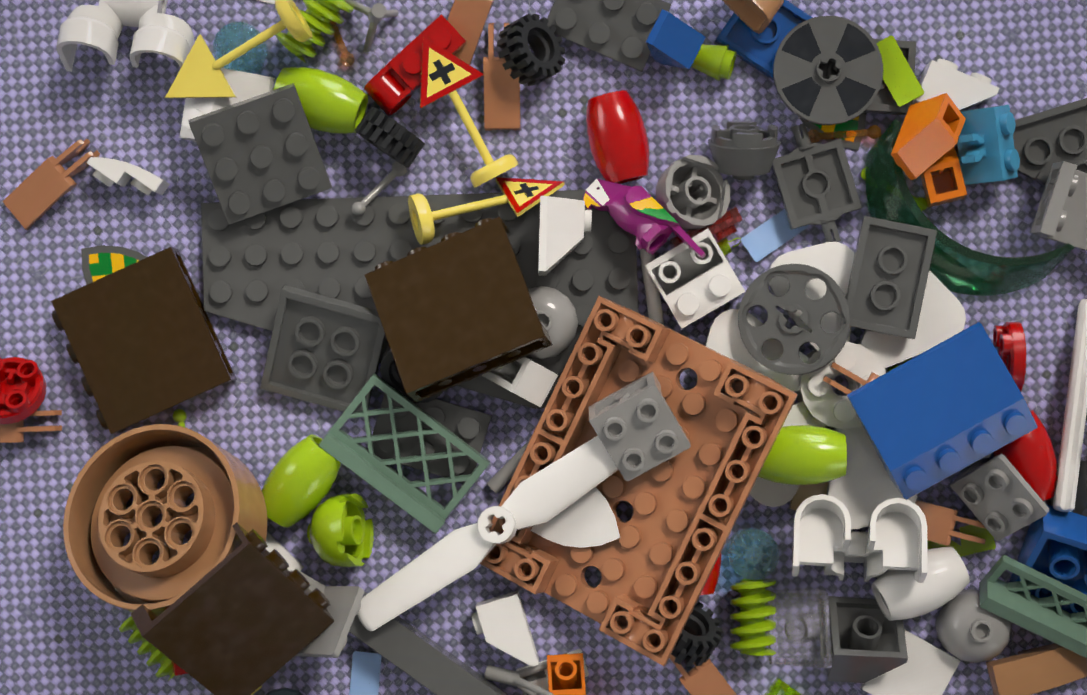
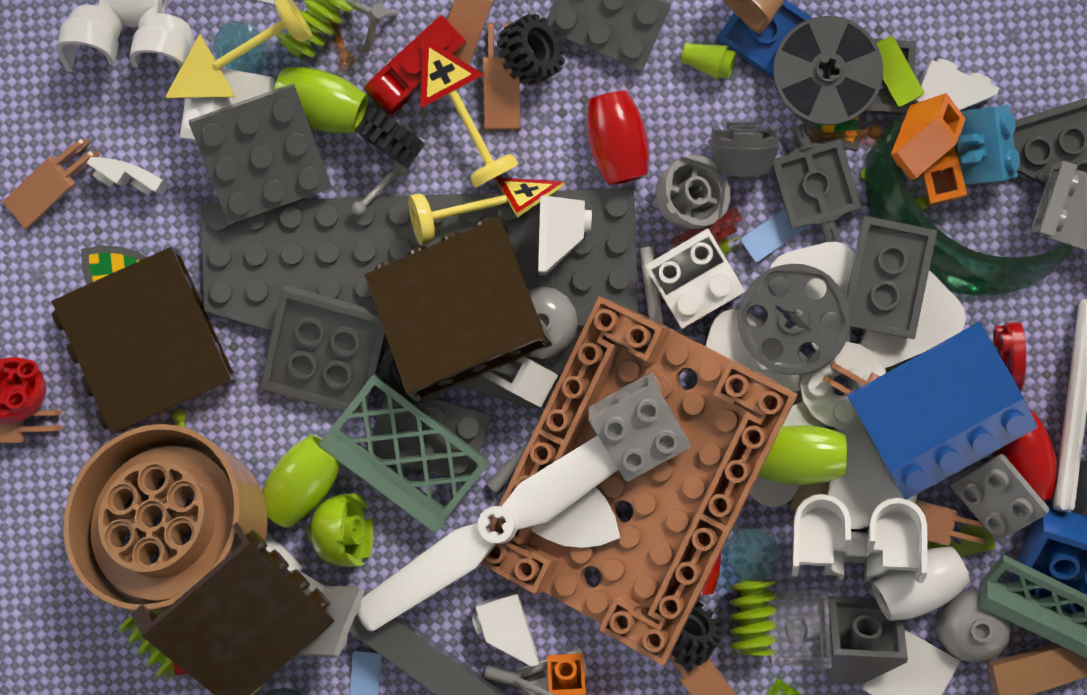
magenta animal [583,179,706,259] -> none
blue slope [646,9,706,70] -> none

